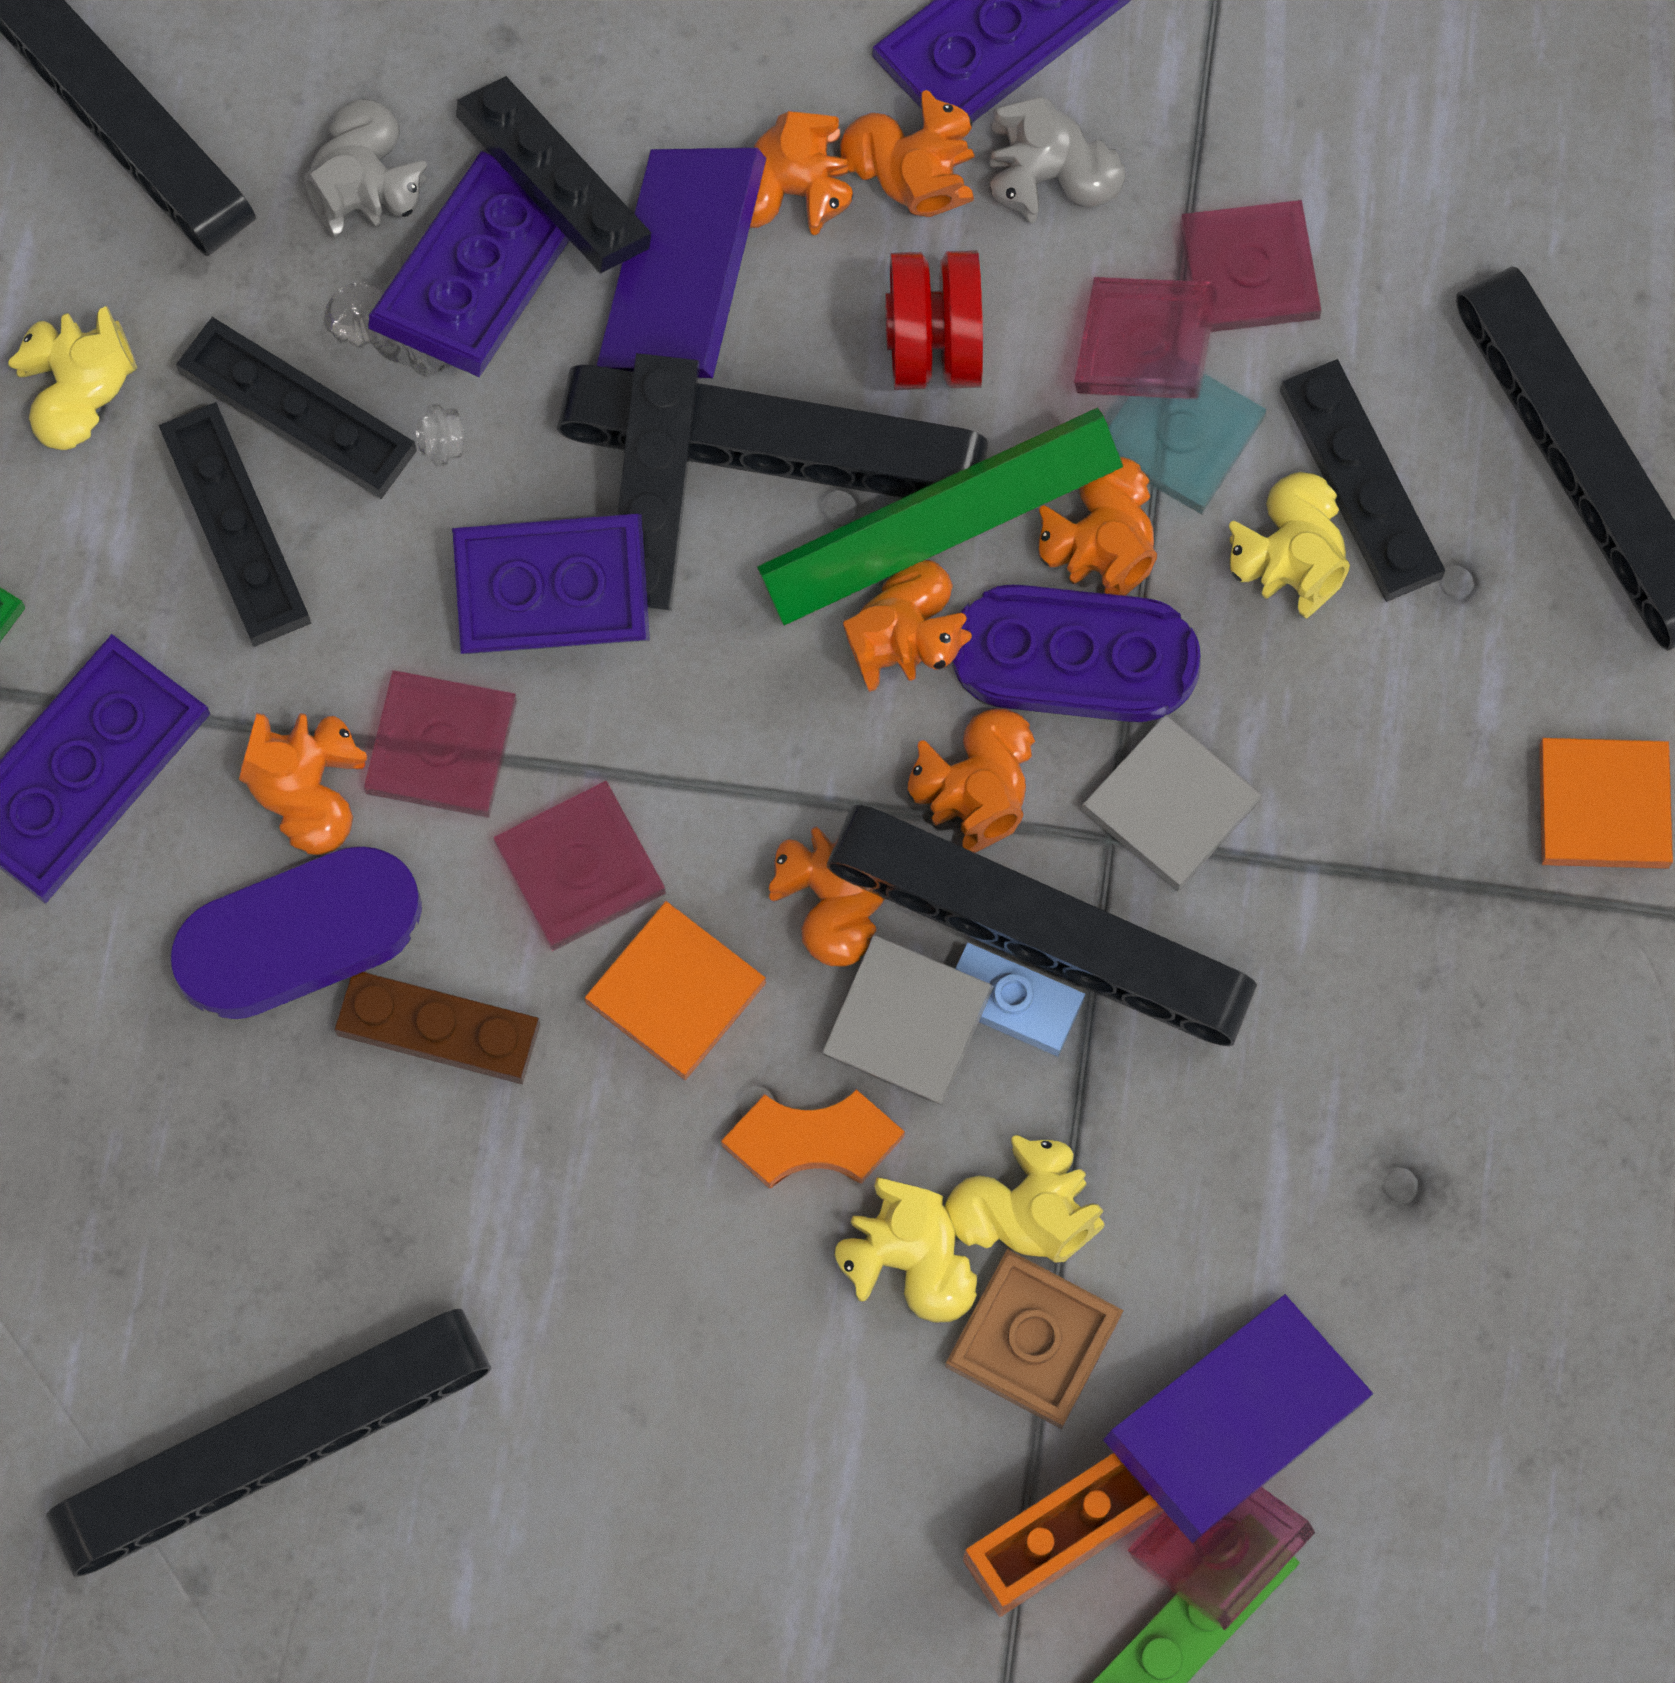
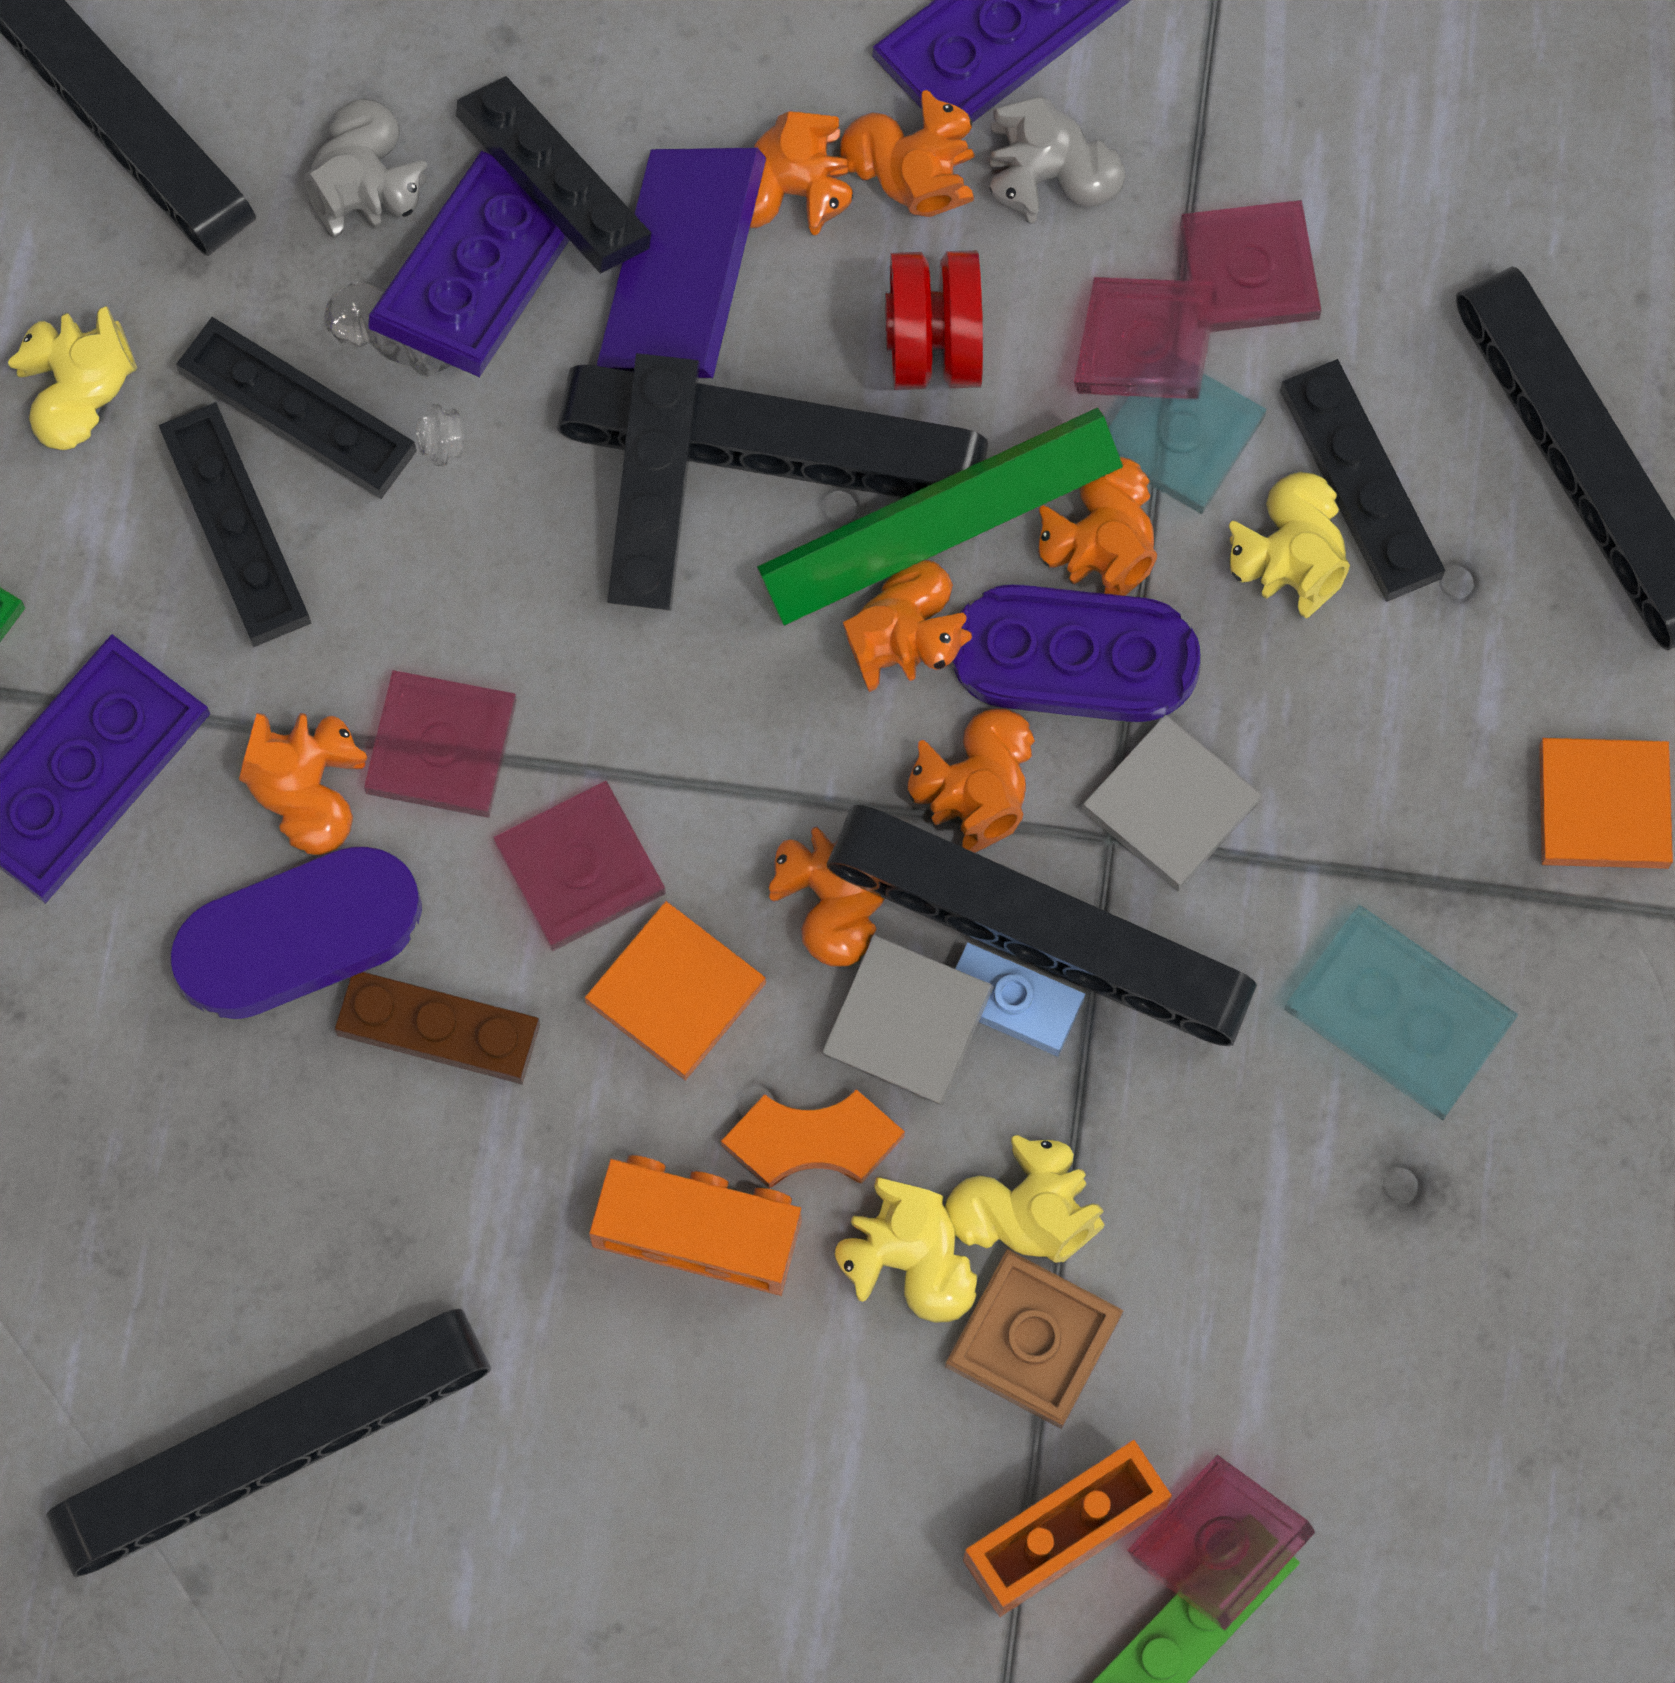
dark purple tile [452,514,650,654] -> none
dark purple tile [1103,1294,1374,1544] -> none
none -> orange brick [589,1155,802,1296]
none -> clear light blue tile [1284,904,1519,1121]

